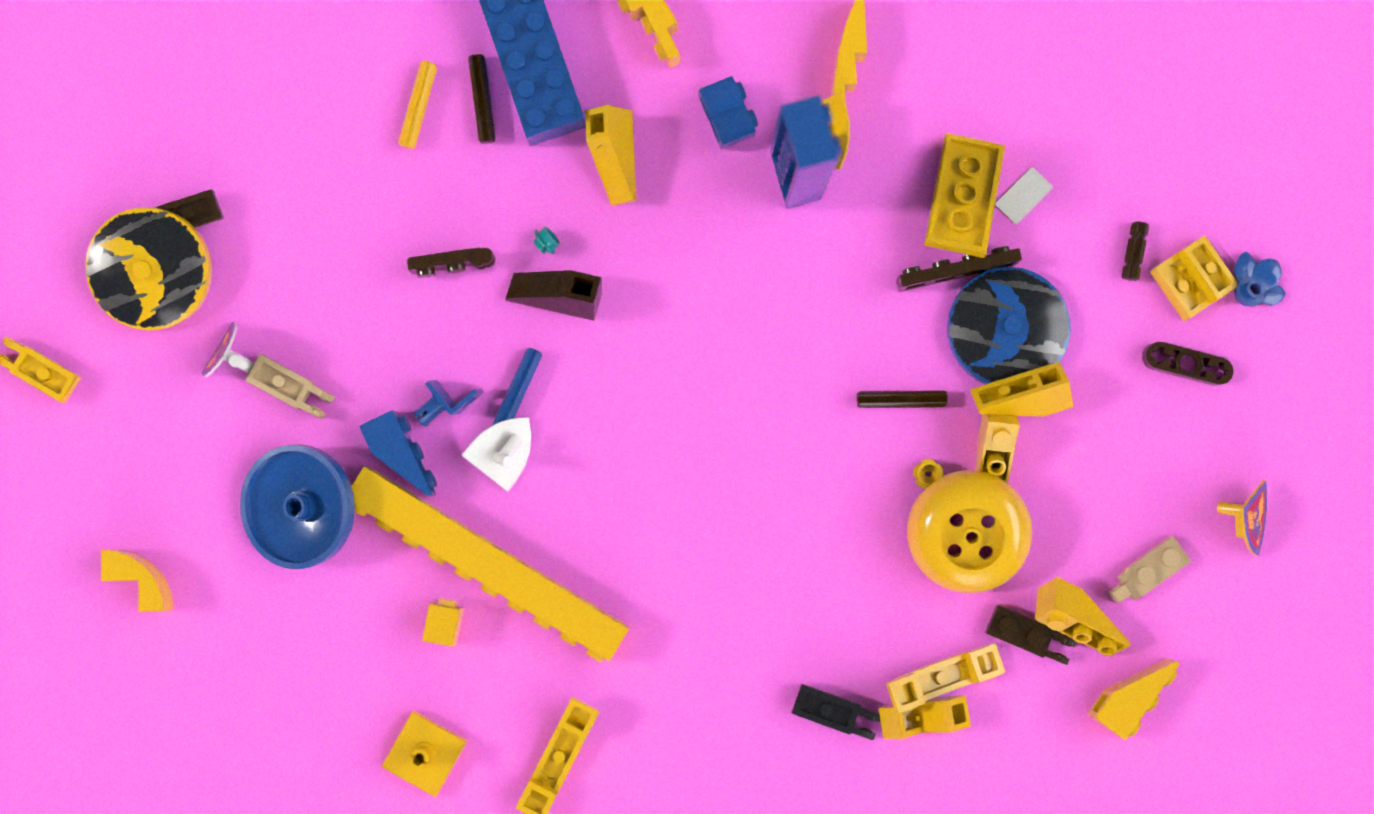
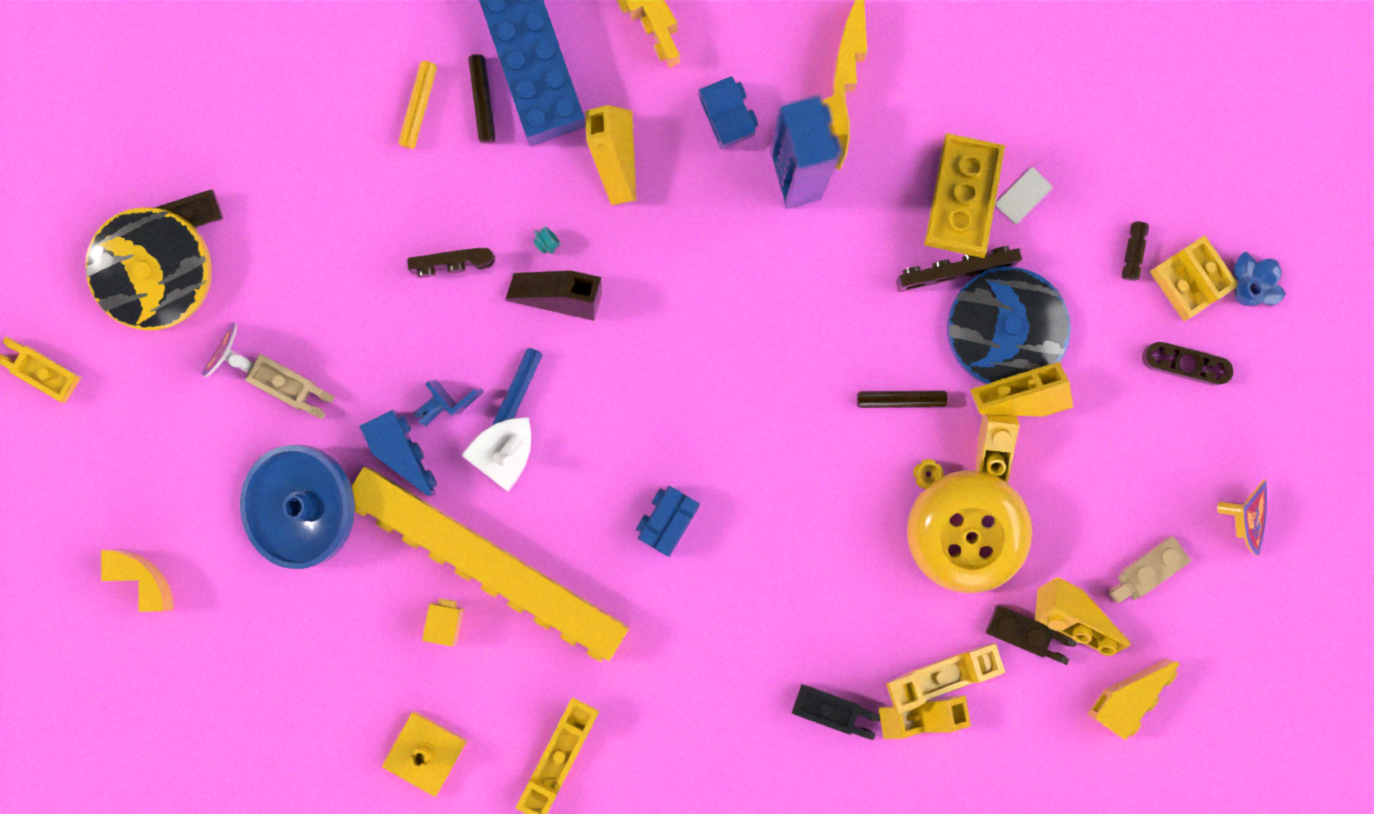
none -> blue brick [635,485,701,557]

